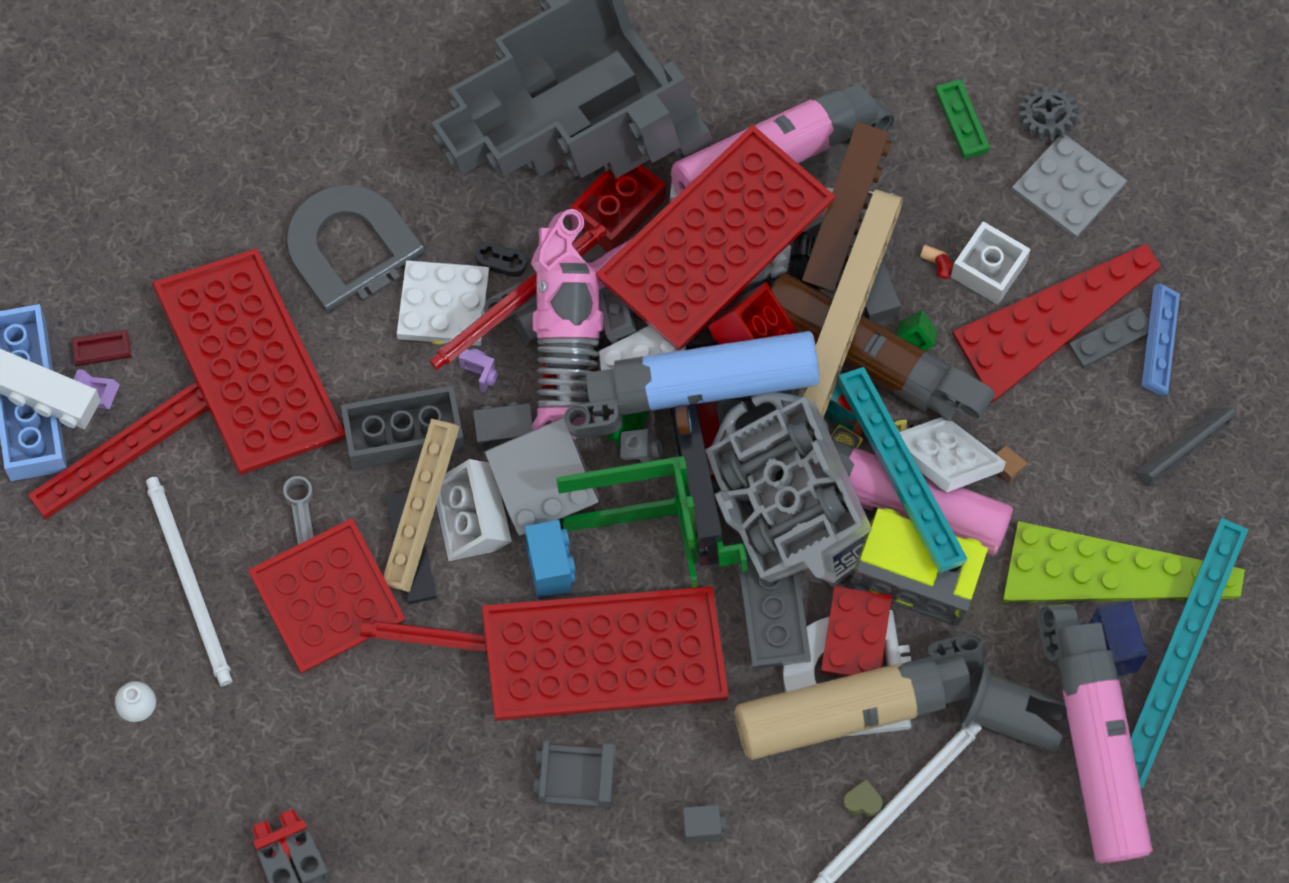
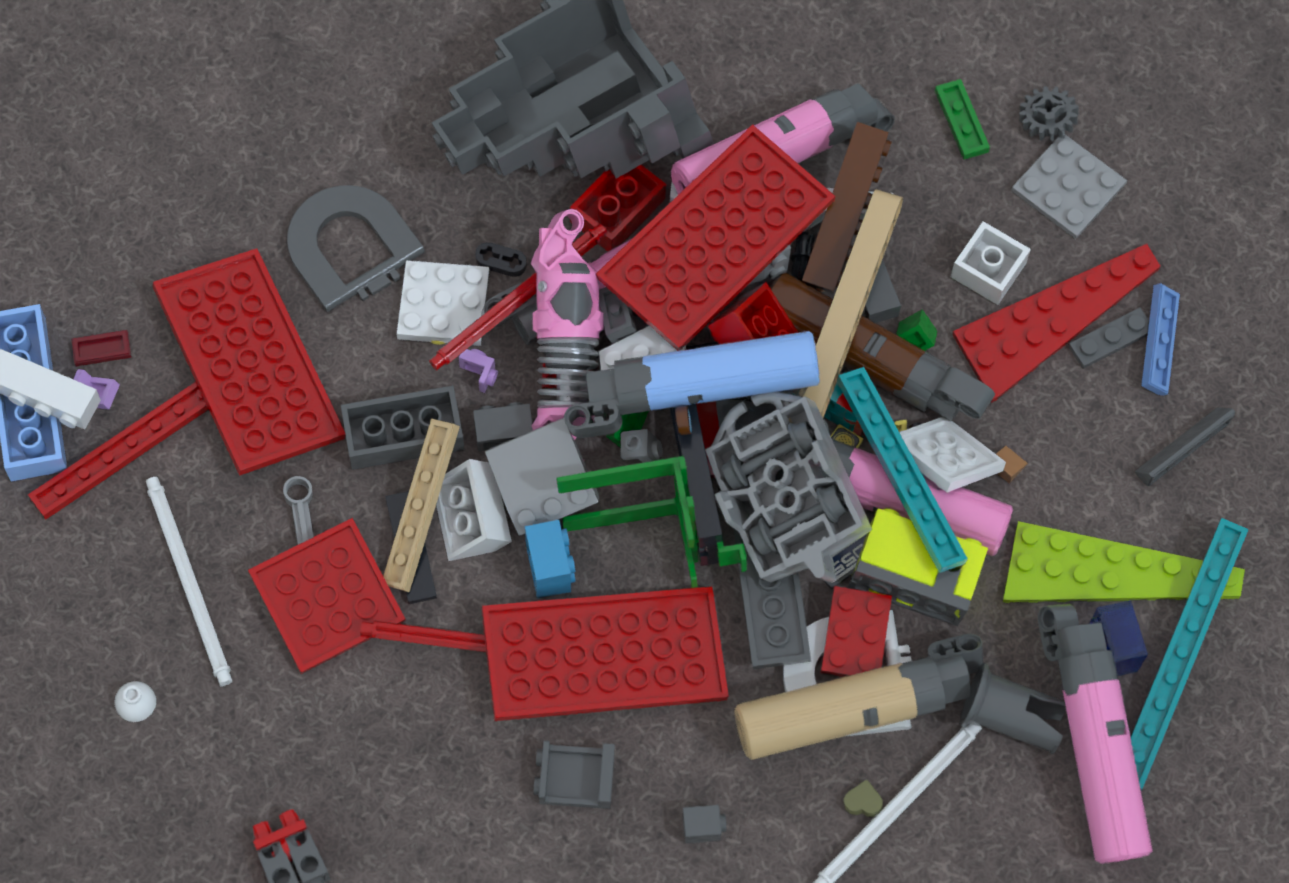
arm [920,245,954,279] -> none

